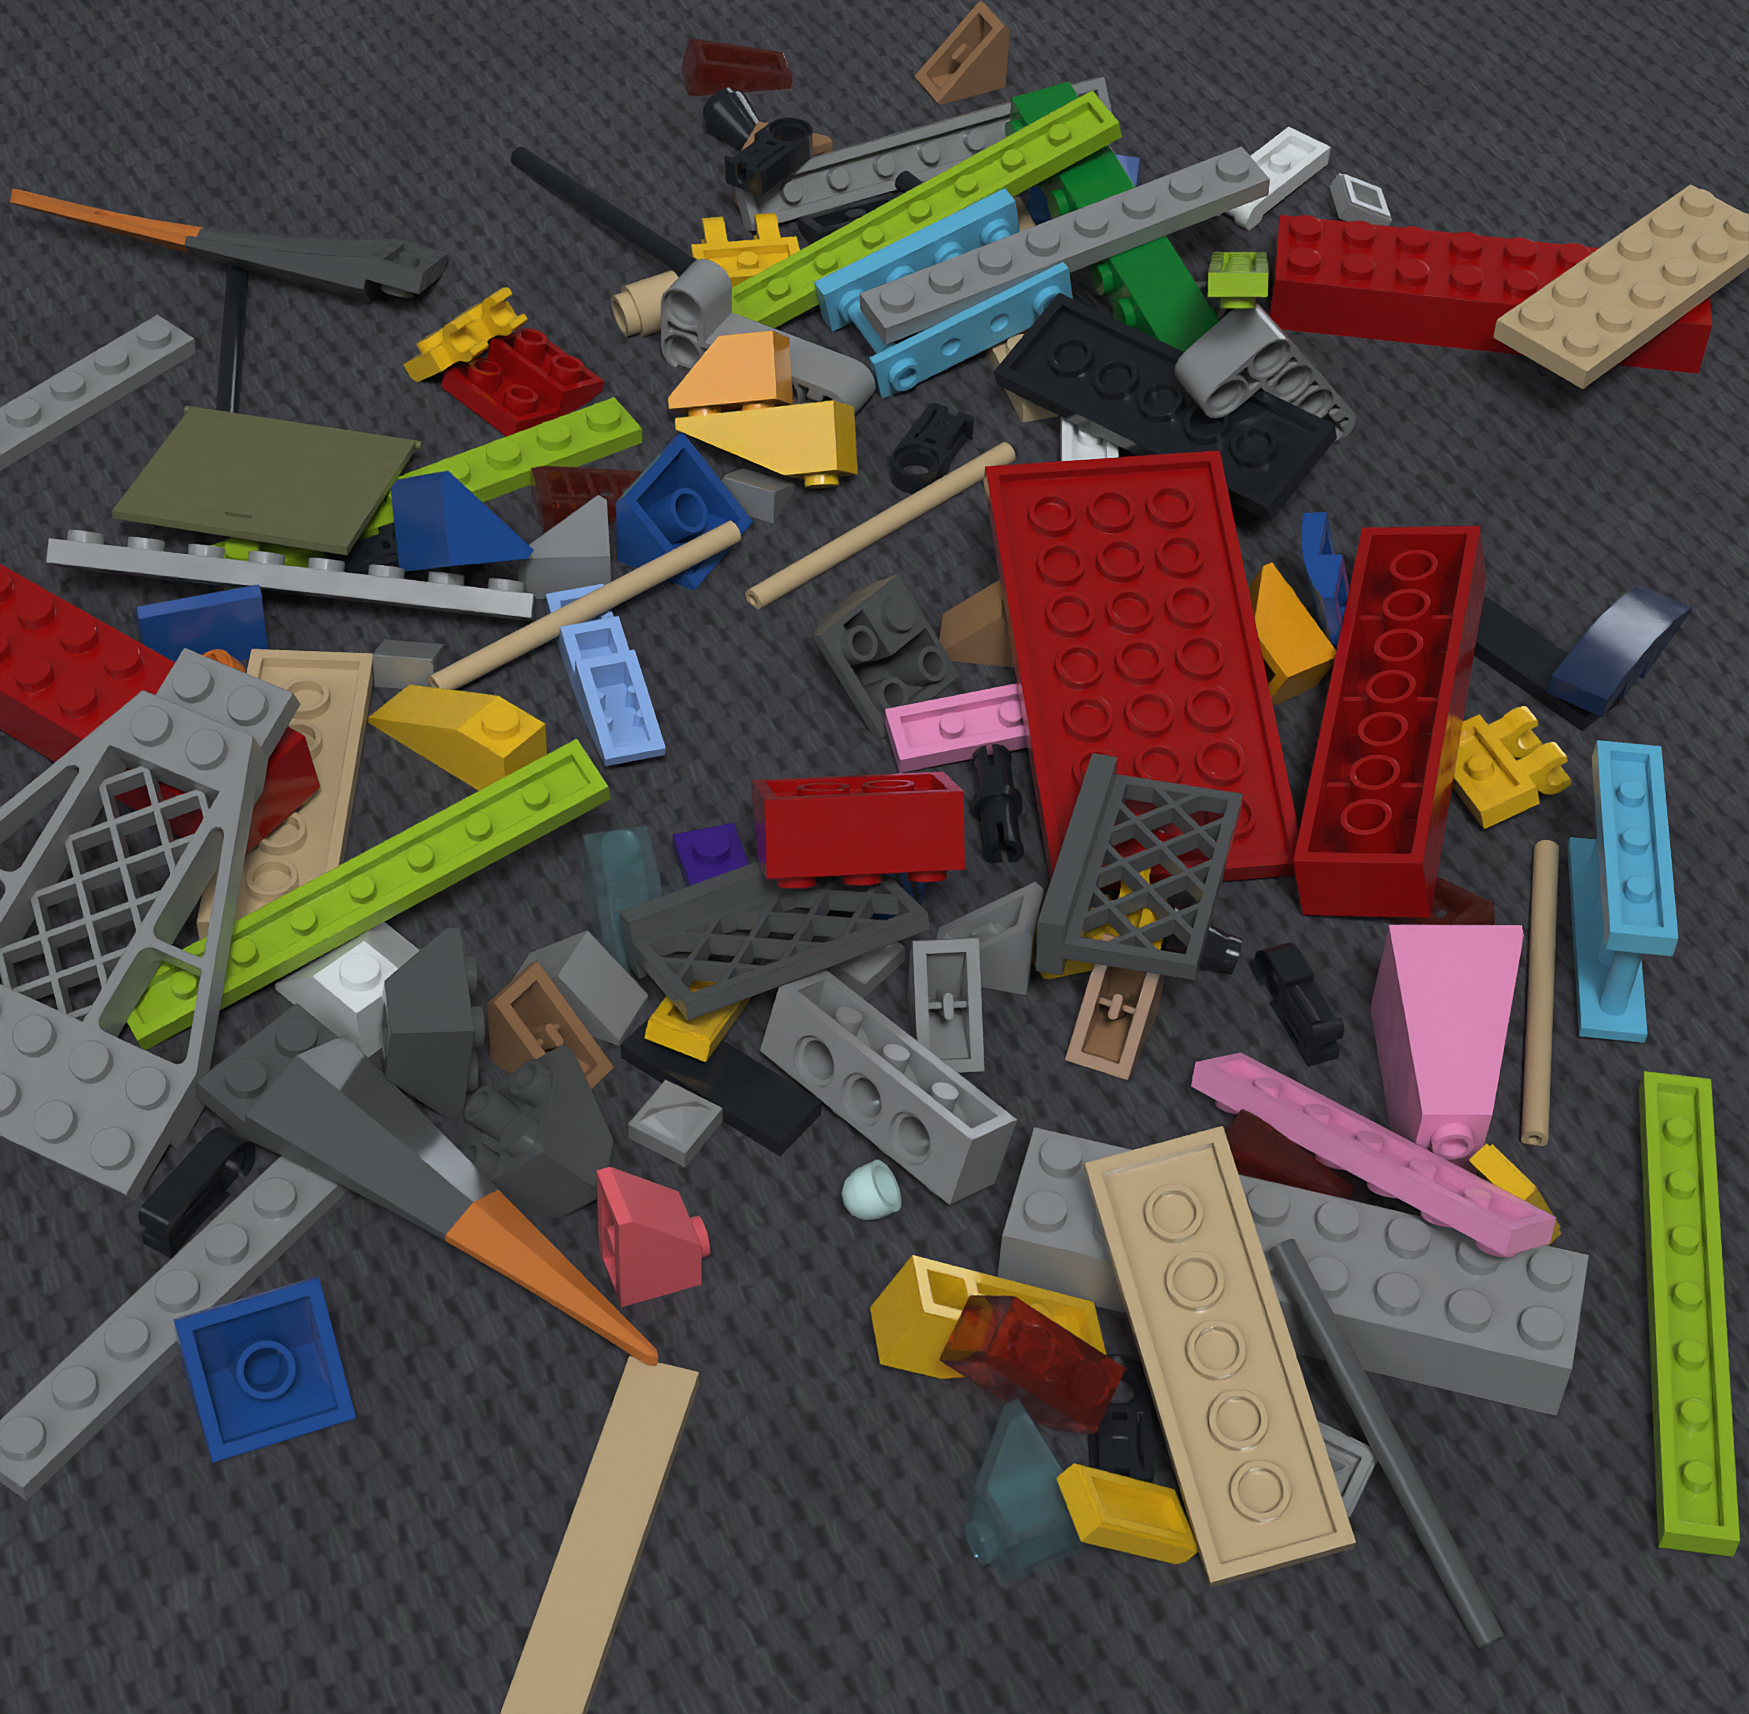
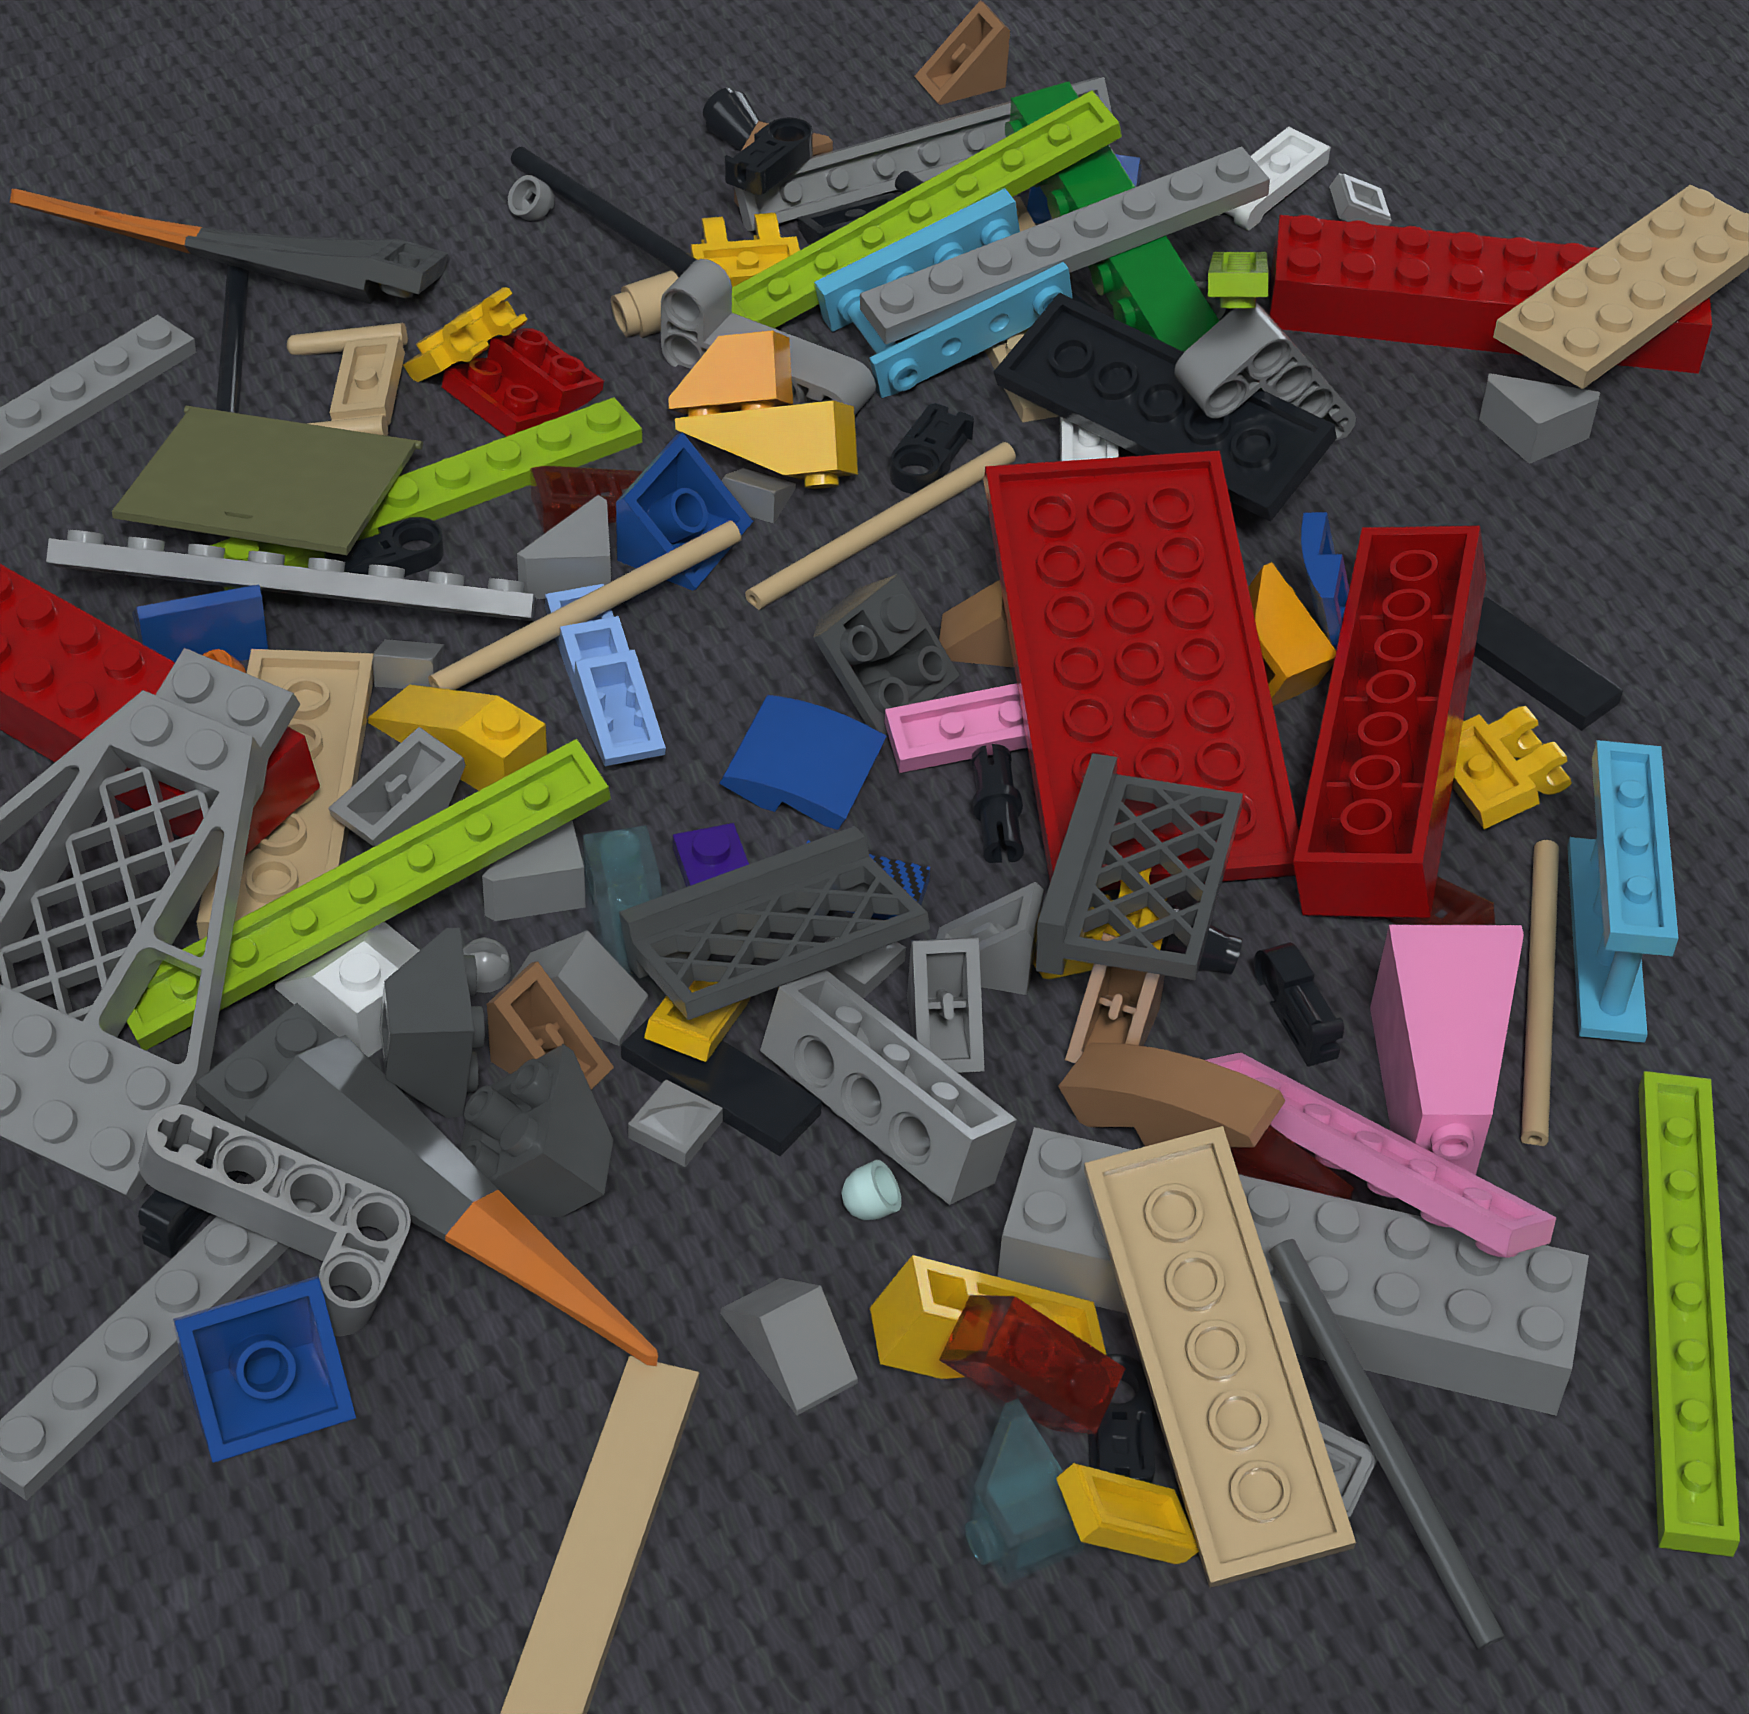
blue slope [391,470,534,572] -> none
coral slope [596,1167,710,1307] -> none
clear red slope [681,38,793,96] -> none
red slope [751,772,965,888] -> none
yellow tile [1469,1143,1562,1245] -> none
dark blue slope [1547,585,1692,717] -> none
none -> light grey beam [138,1104,411,1336]
none -> tan plate [287,323,408,436]
none -> light grey slope [328,727,466,847]
none -> light grey hinge [463,937,511,993]
none -> light grey slope [482,820,586,921]
none -> light grey hinge [508,175,555,221]
none -> blue slope [719,695,887,830]
none -> light grey slope [720,1278,858,1415]
none -> medium nougat slope [1058,1042,1285,1147]
none -> light grey slope [1479,373,1600,464]

